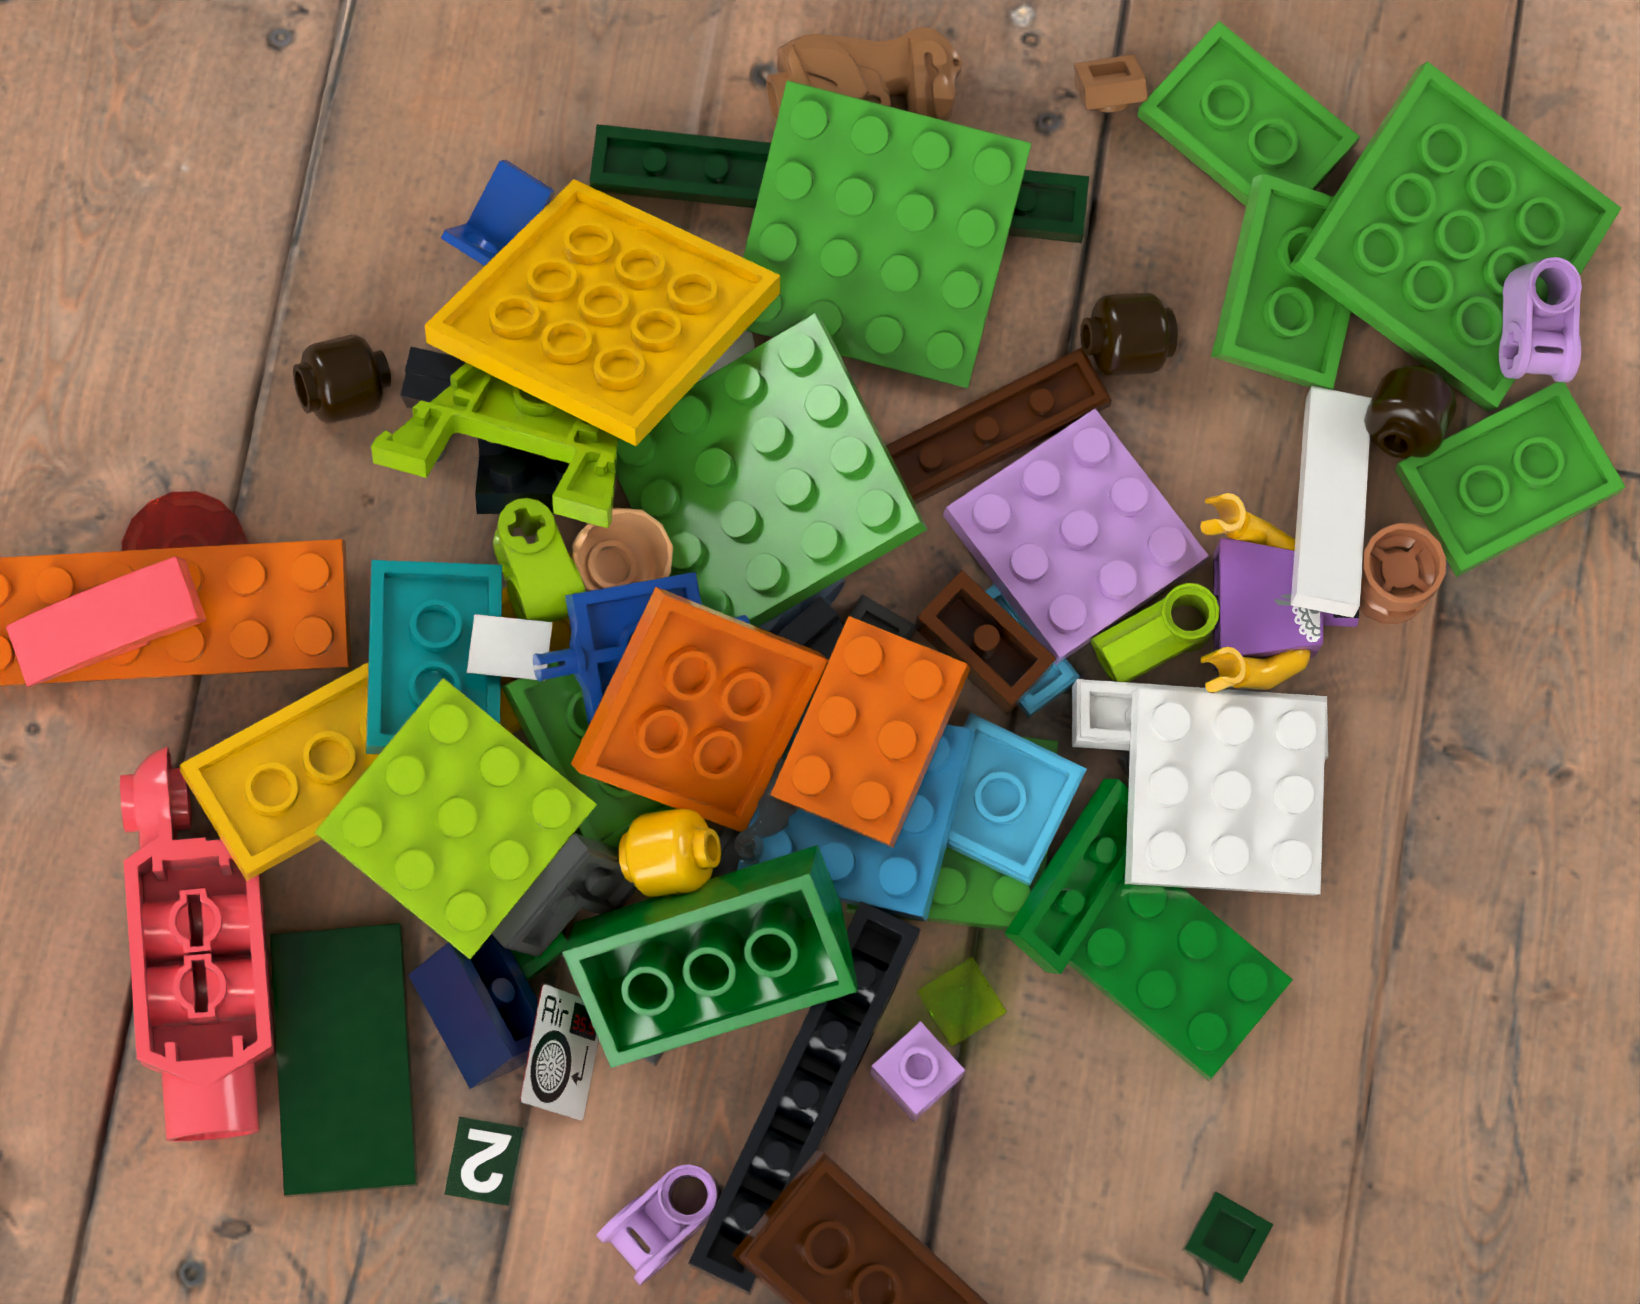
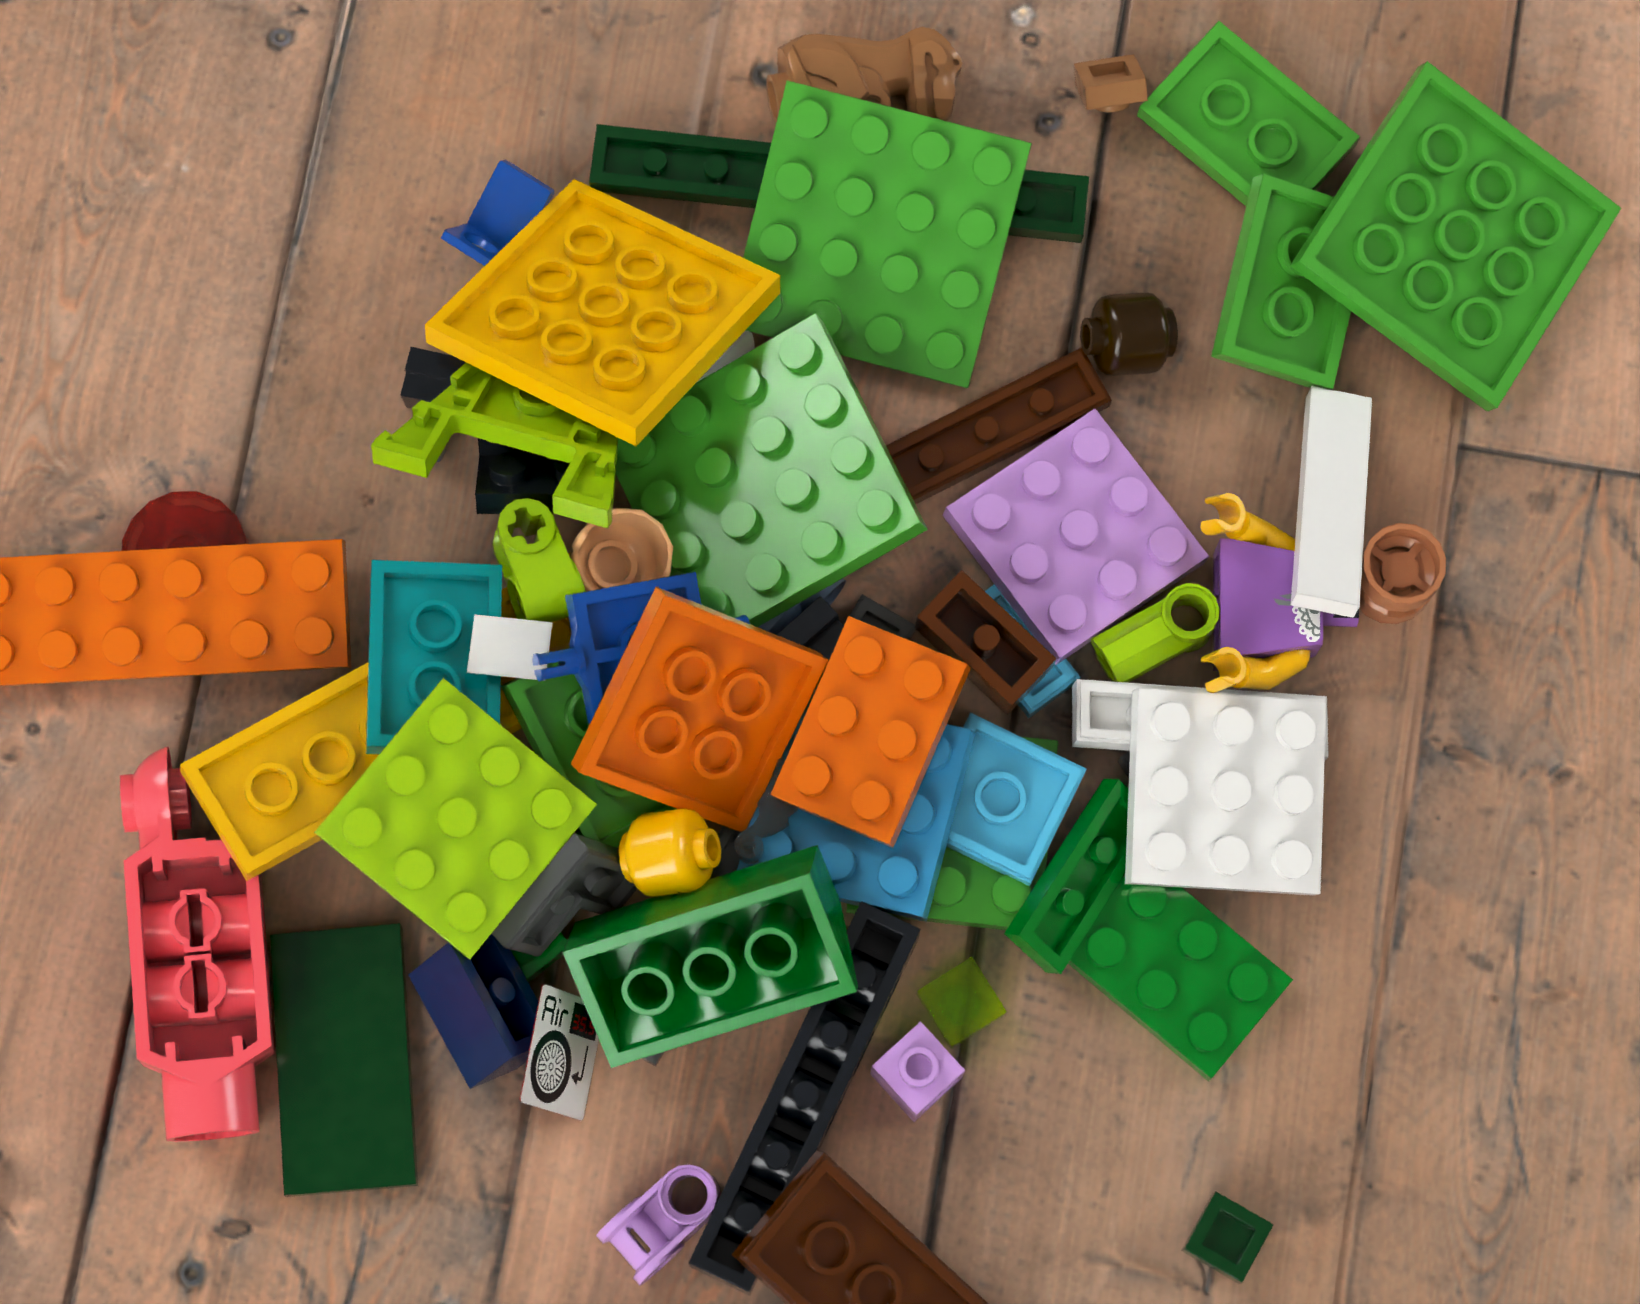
coral slope [6,556,207,687] -> none
dark brown head [293,334,391,424] -> none
clear green sticker [444,1117,523,1206] -> none
dark brown head [1364,366,1457,459] -> none
bright green plate [1394,382,1626,577] -> none
lavender piece [1499,257,1582,382] -> none

